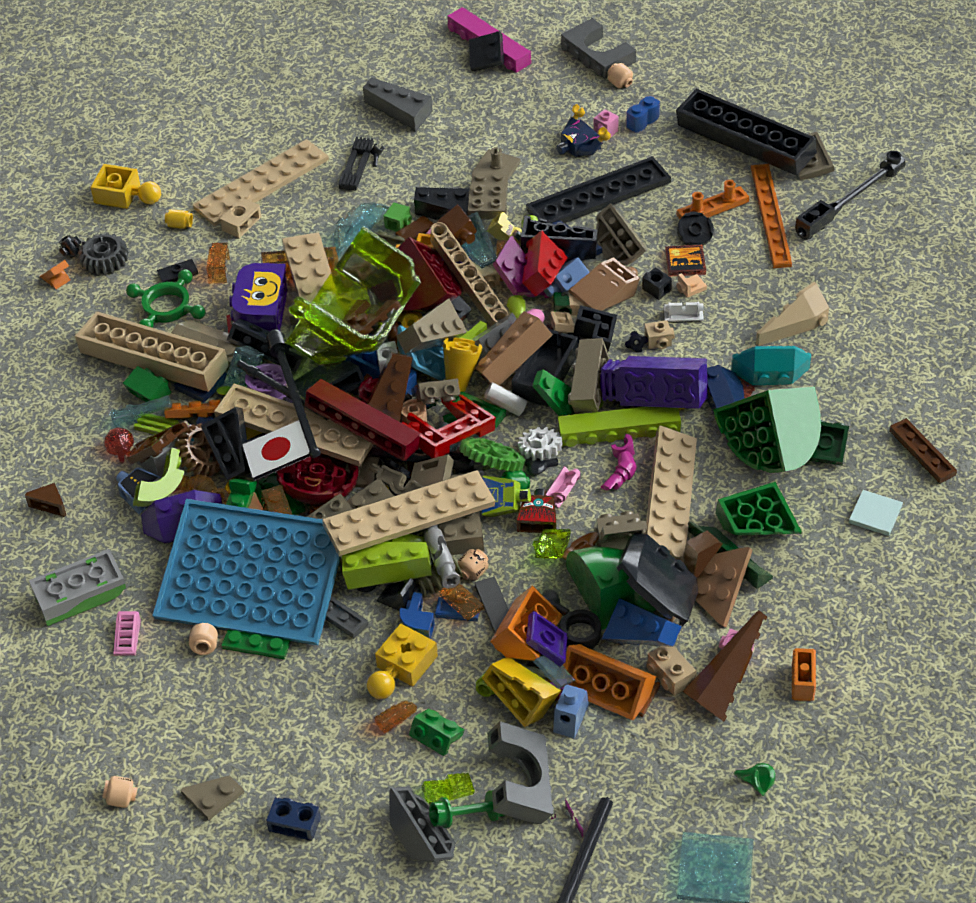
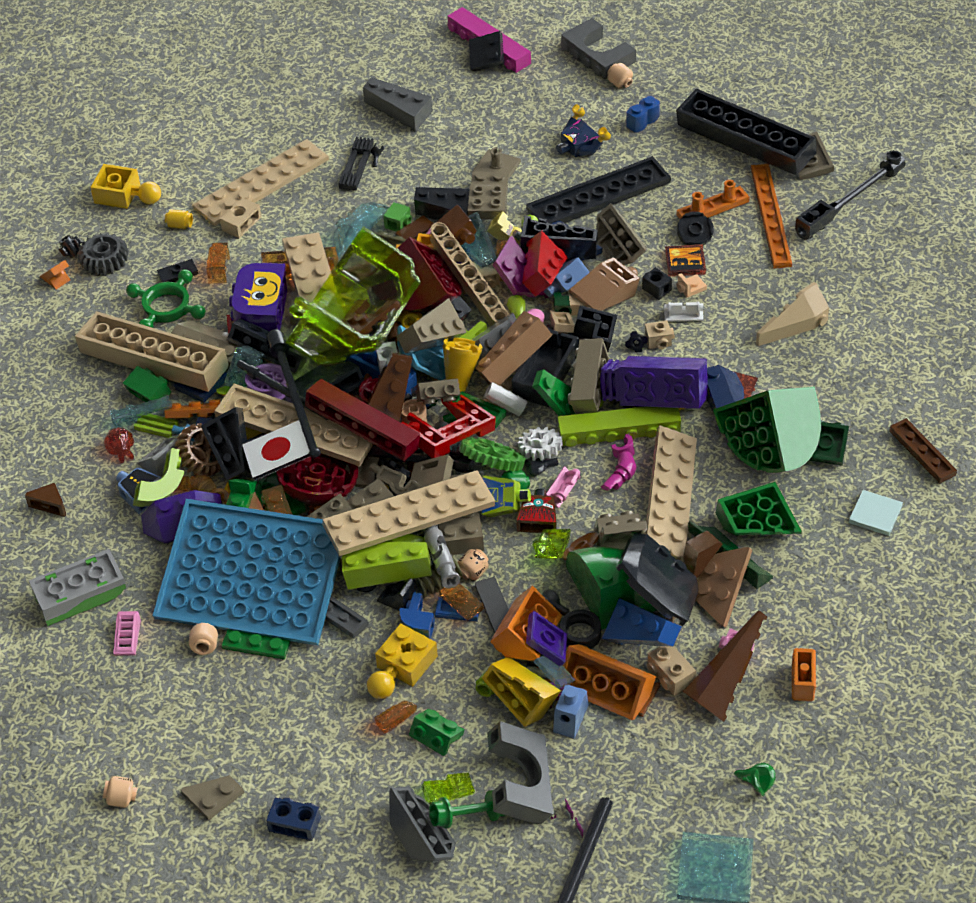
reddish brown wing [127,420,190,465] -> none
bright pink brick [594,109,619,137] -> none
teal wedge [730,346,812,385] -> none

